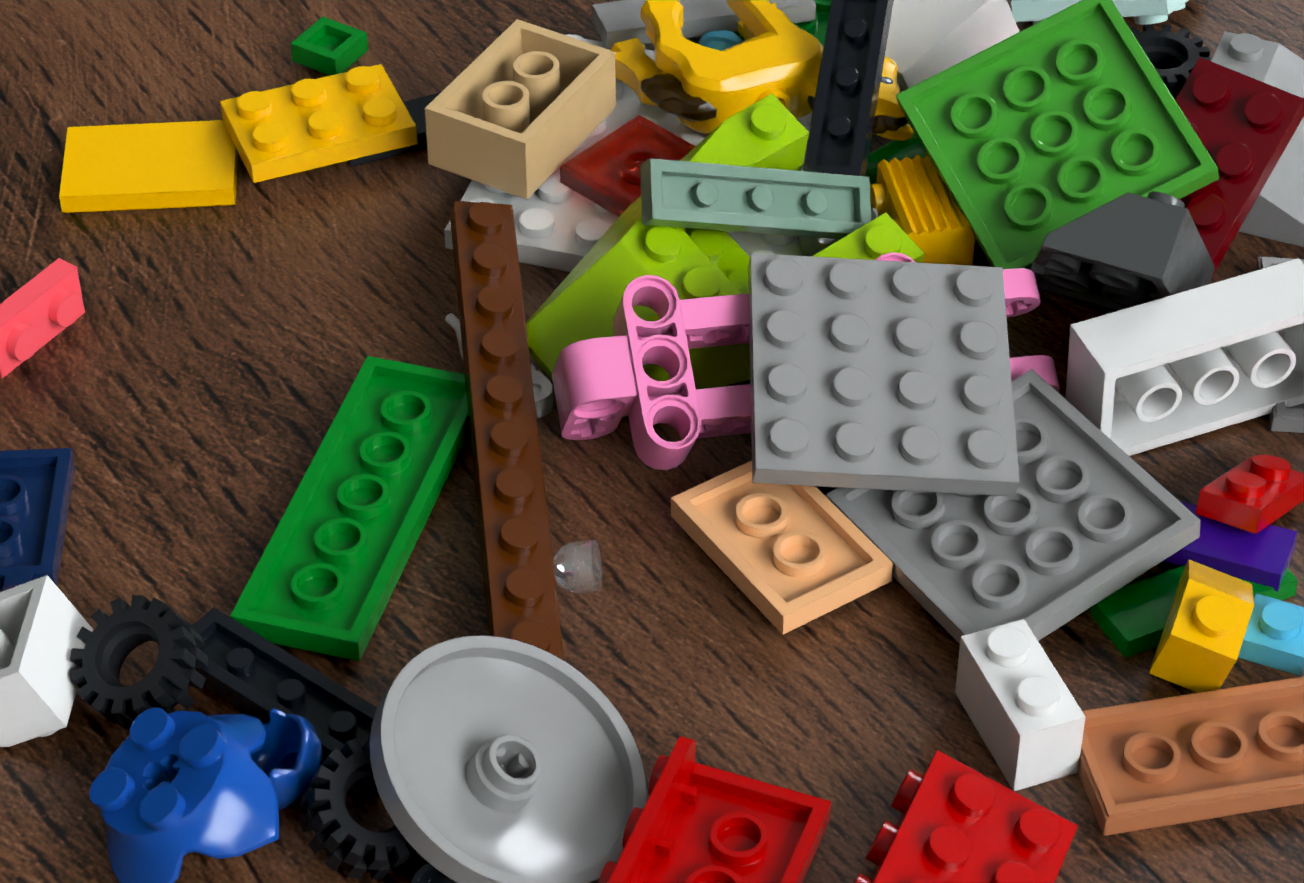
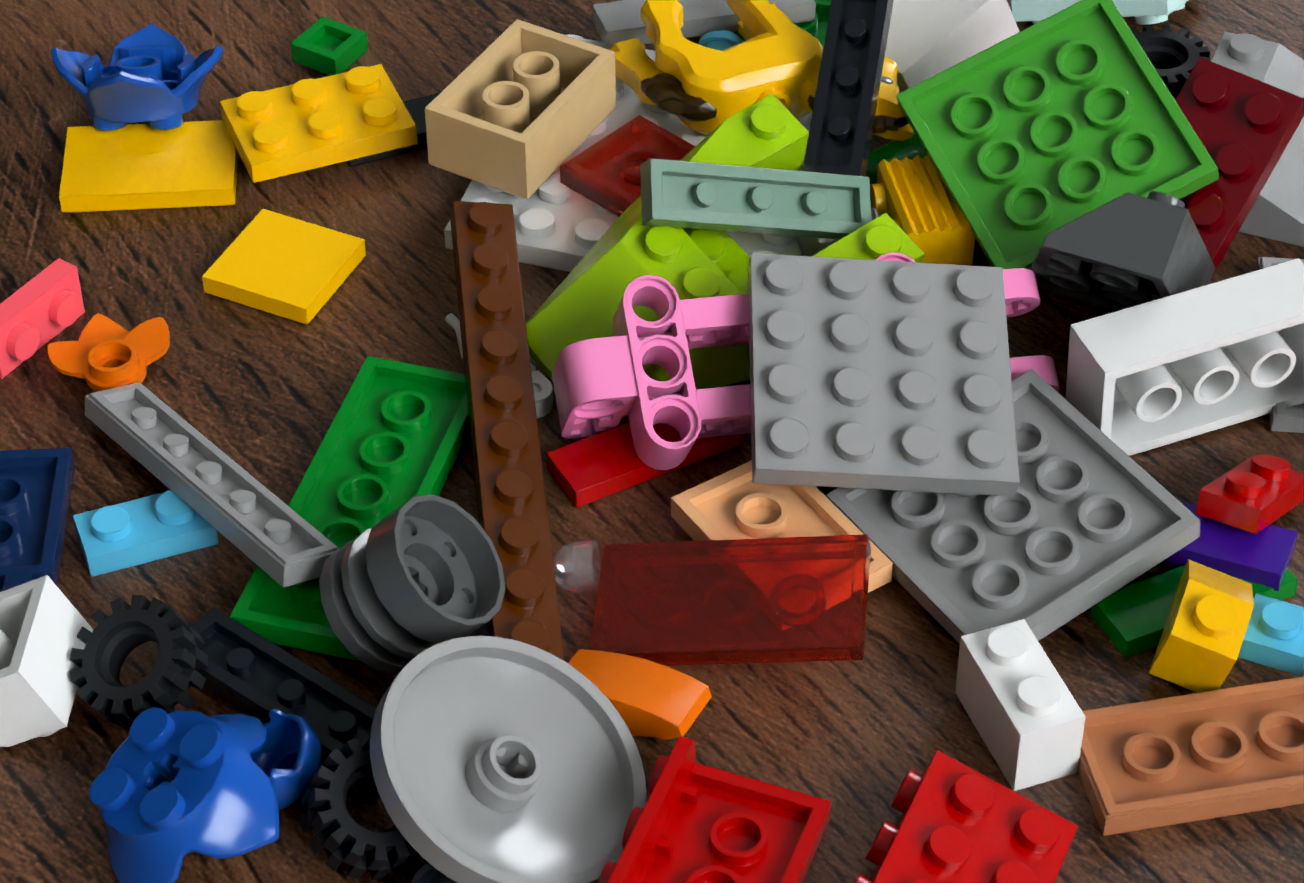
none -> orange plate [48,313,170,392]
none -> blue brick [51,23,223,130]
none -> medium azure plate [73,490,219,577]
none -> light grey tile [85,382,339,588]
none -> yellow tile [202,209,366,325]
none -> dark grey wheel [319,494,505,675]
none -> red tile [546,422,744,508]
none -> orange slope [568,649,712,740]
none -> clear red tile [590,534,871,666]

